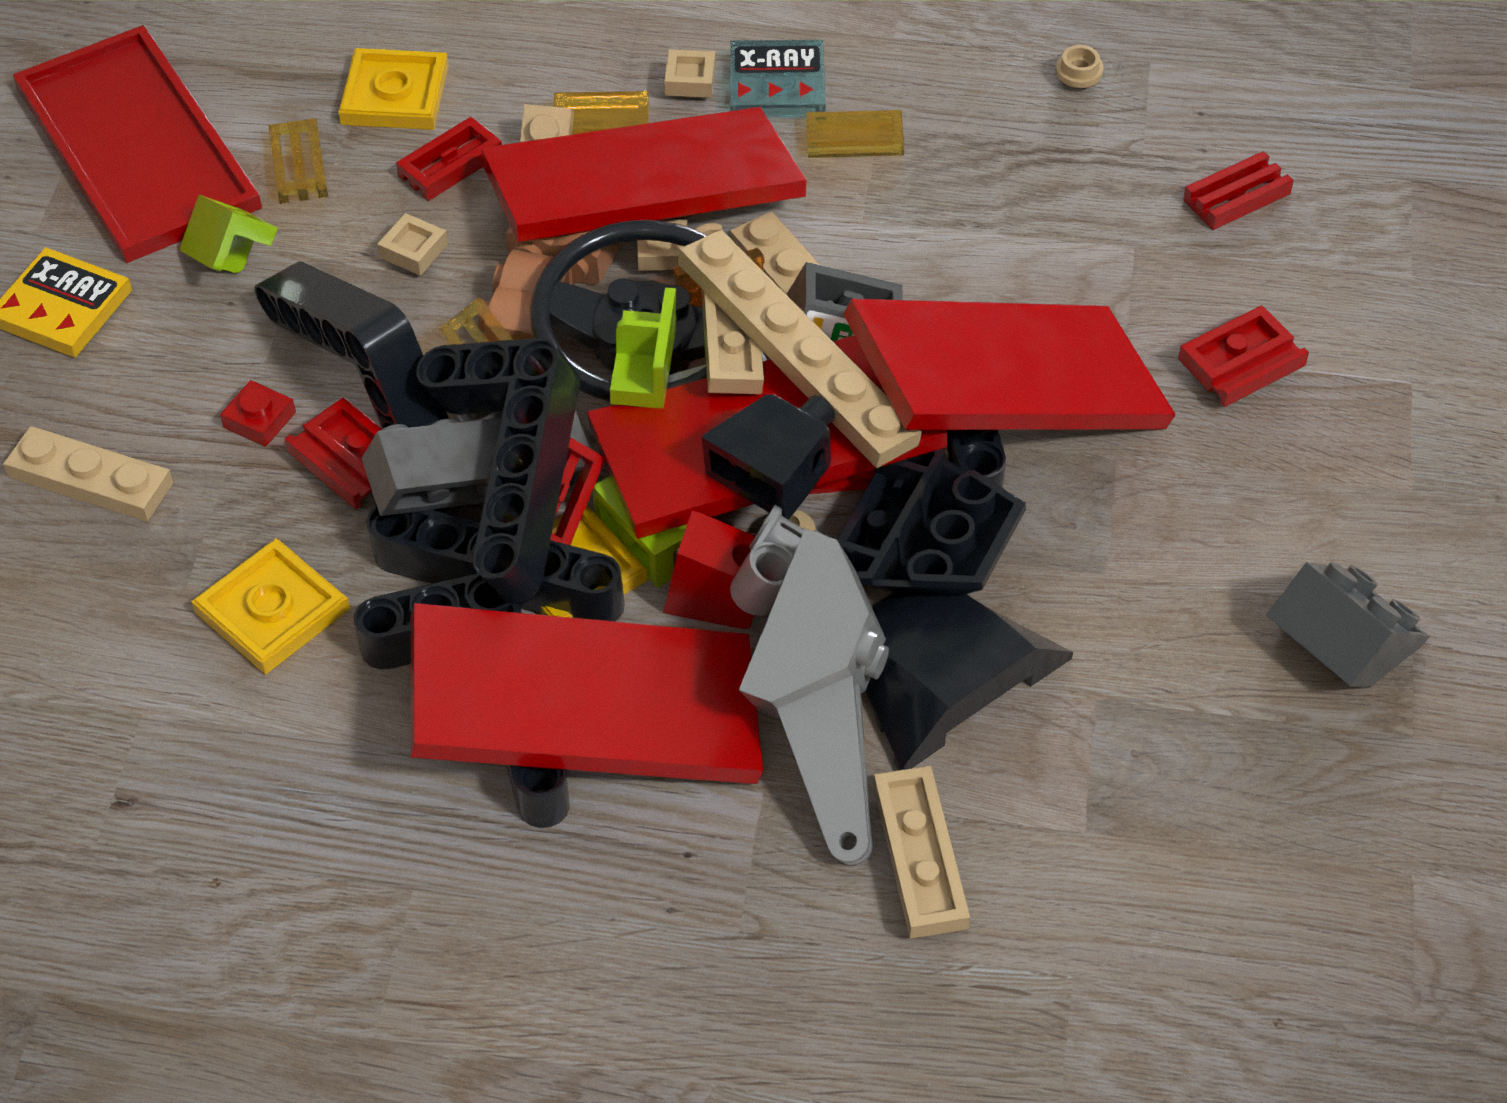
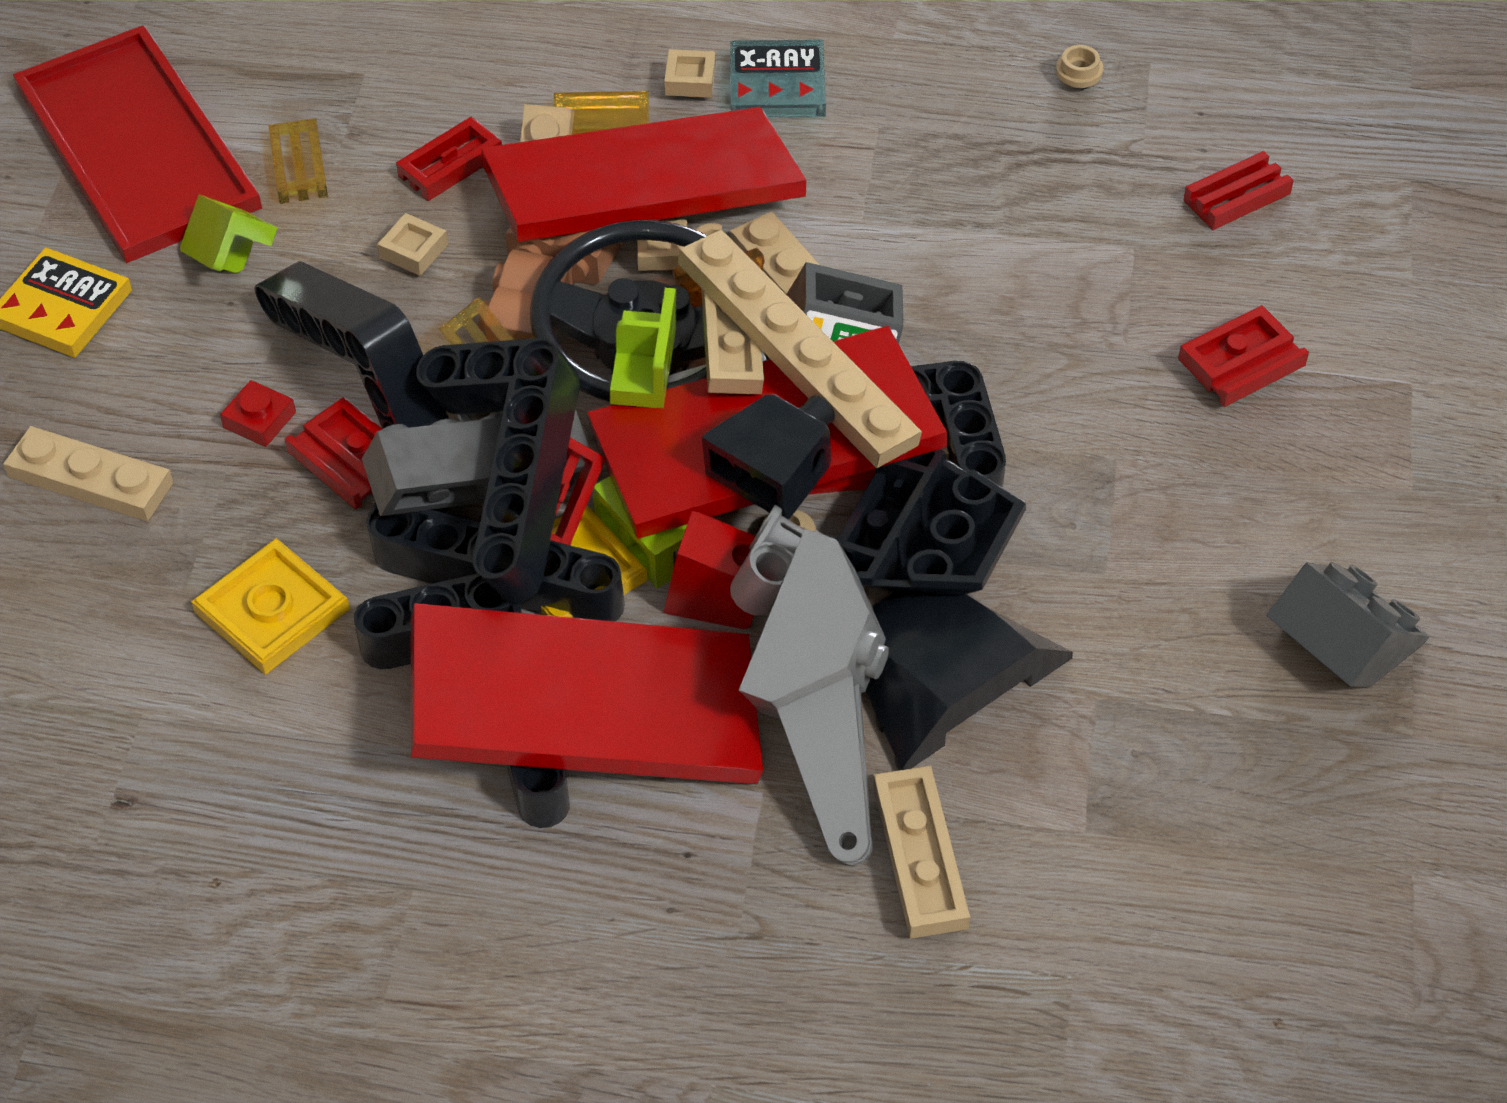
yellow tile [338,48,449,130] -> none
clear yellow tile [806,110,904,158] -> none
red tile [843,299,1176,430] -> none

